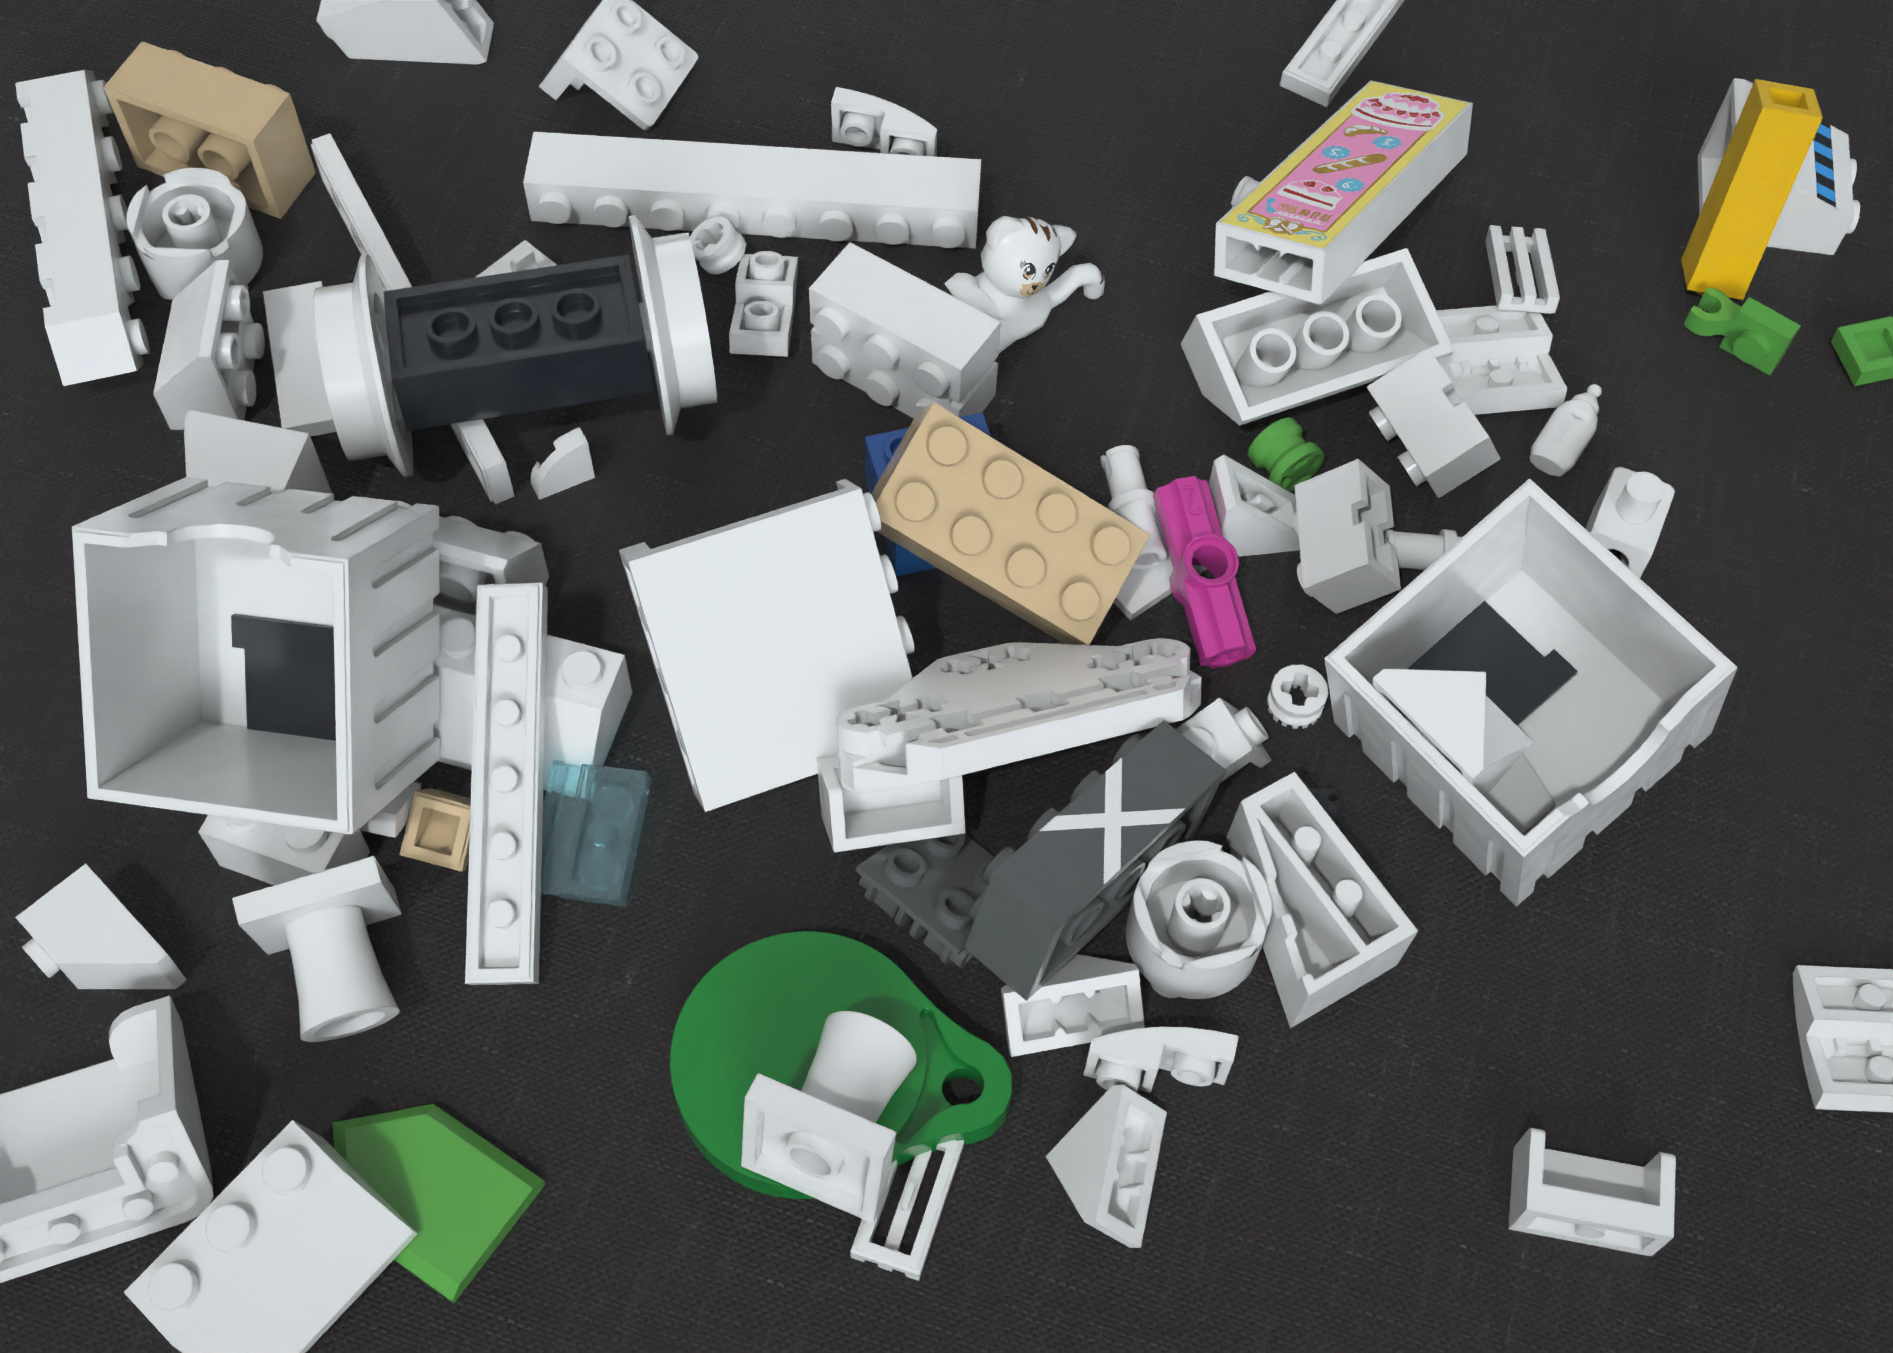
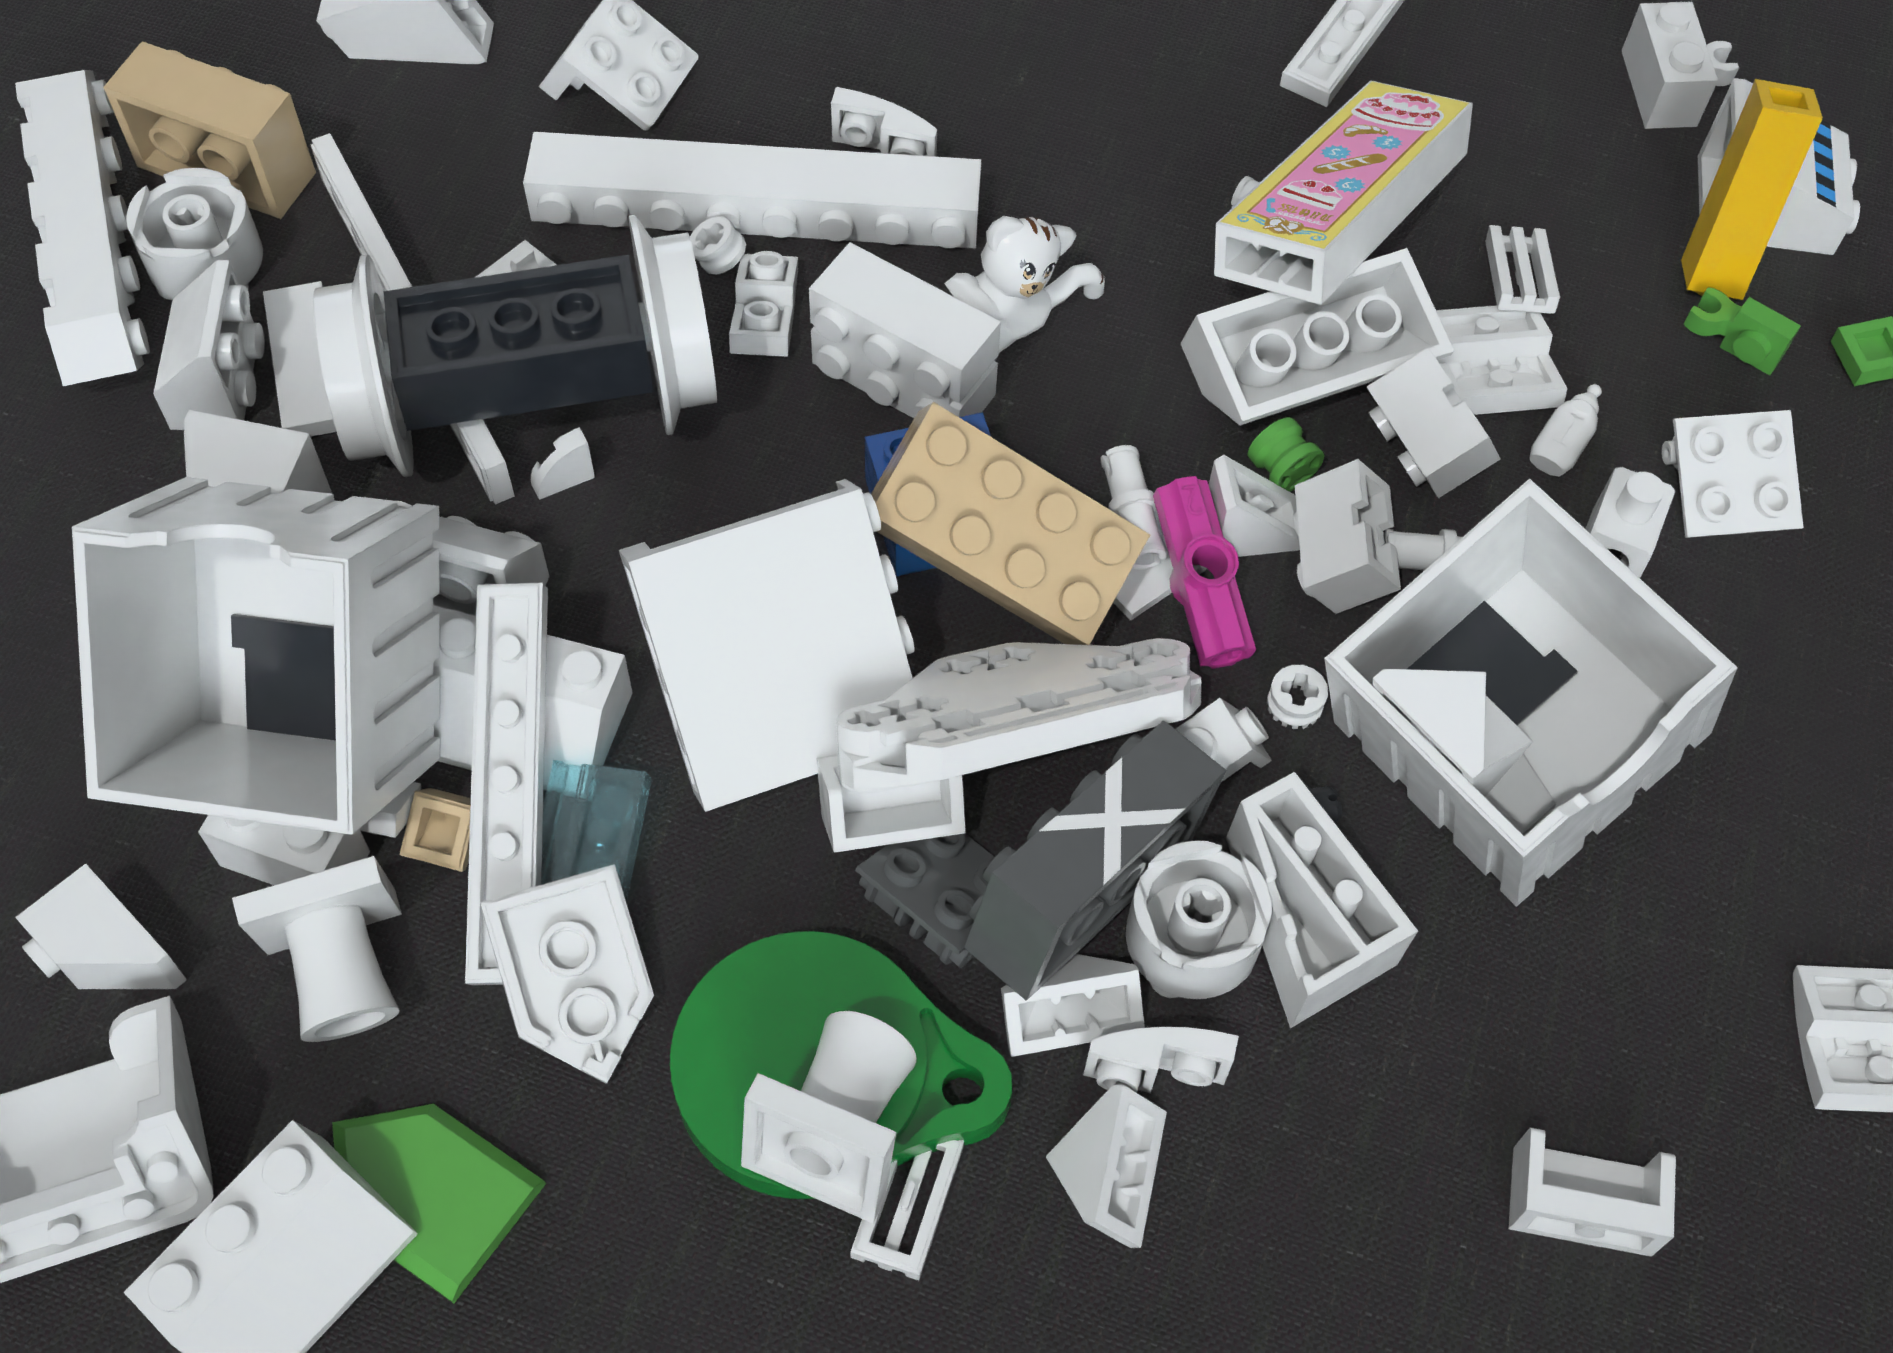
none -> white tile [480,864,654,1083]
none -> white brick [1622,2,1739,129]
none -> white hinge [1662,410,1803,538]

